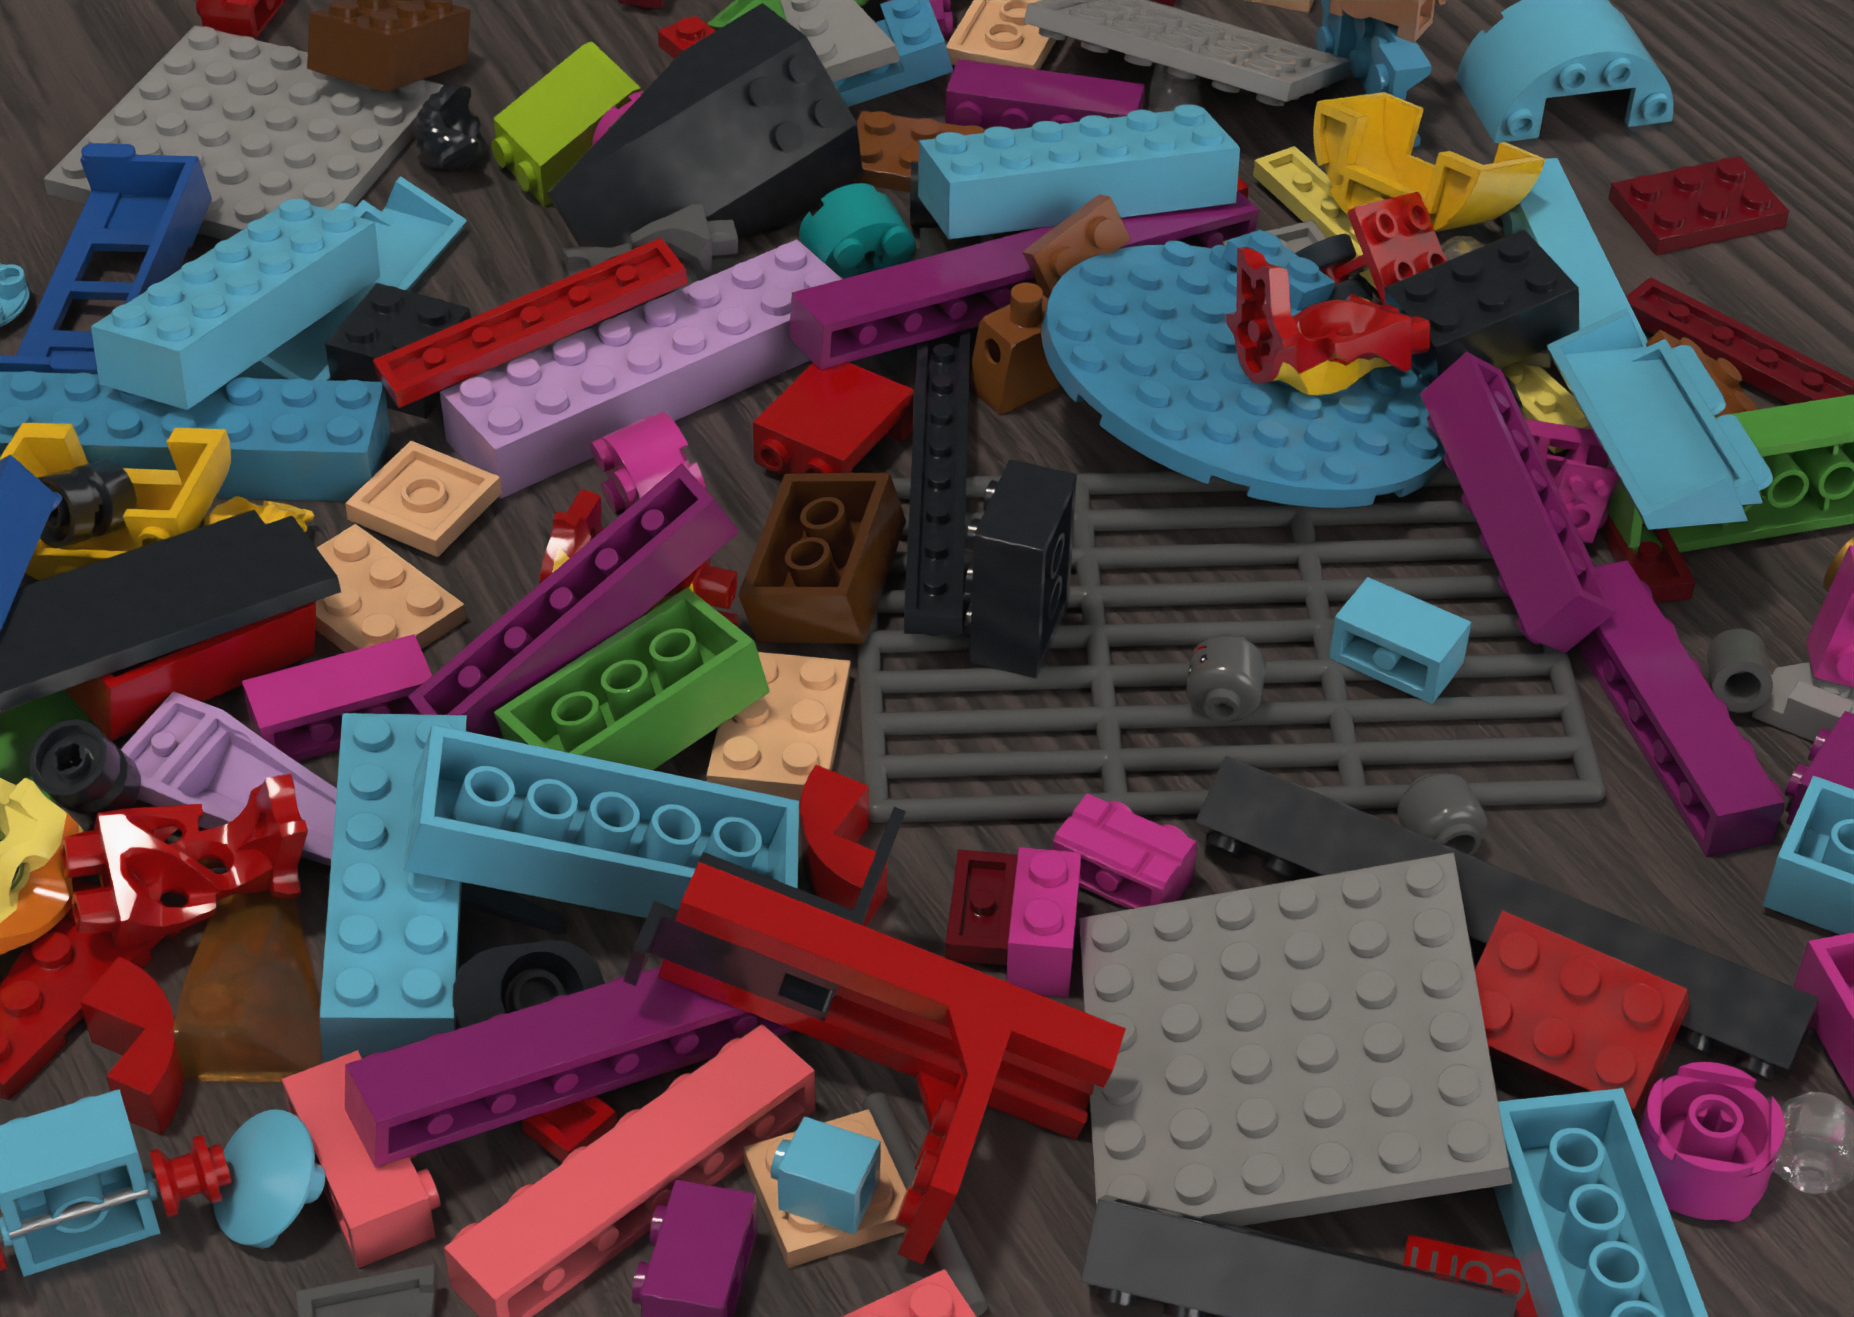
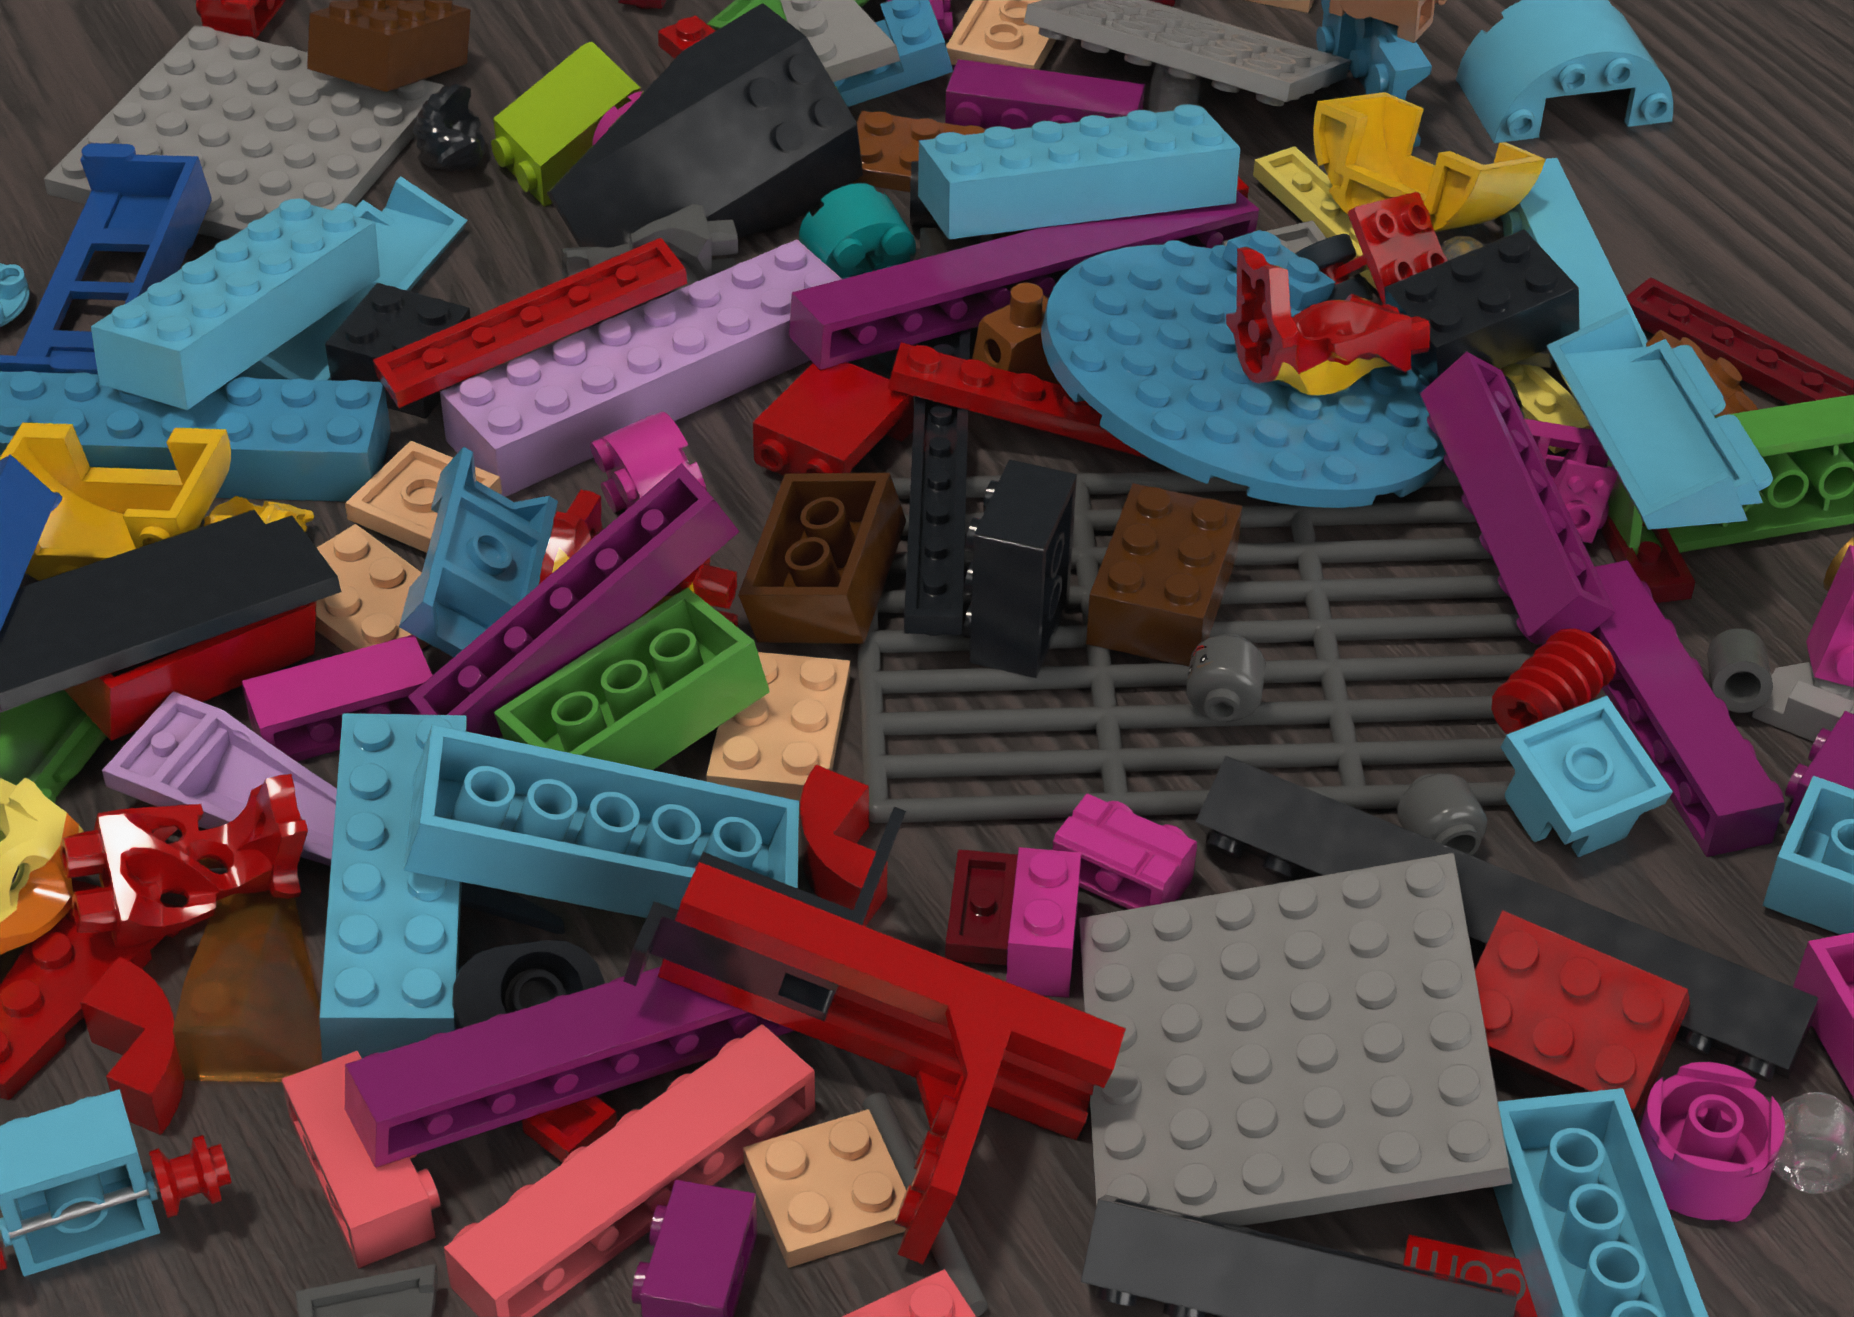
black wheel [29,719,141,825] -> none
black wheel [37,459,137,548] -> none
medium azure dish [213,1109,326,1249] -> none
medium azure brick [771,1116,881,1235] -> none
dark orange plate [1022,194,1131,297] -> none
medium azure brick [1329,577,1472,704] -> none
dark red plate [1608,156,1789,255] -> none
none -> dark azure piece [399,447,558,657]
none -> red plate [888,342,1150,459]
none -> reddish brown brick [1086,483,1243,667]
none -> red piece [1491,628,1616,734]
none -> medium azure panel [1500,696,1673,857]

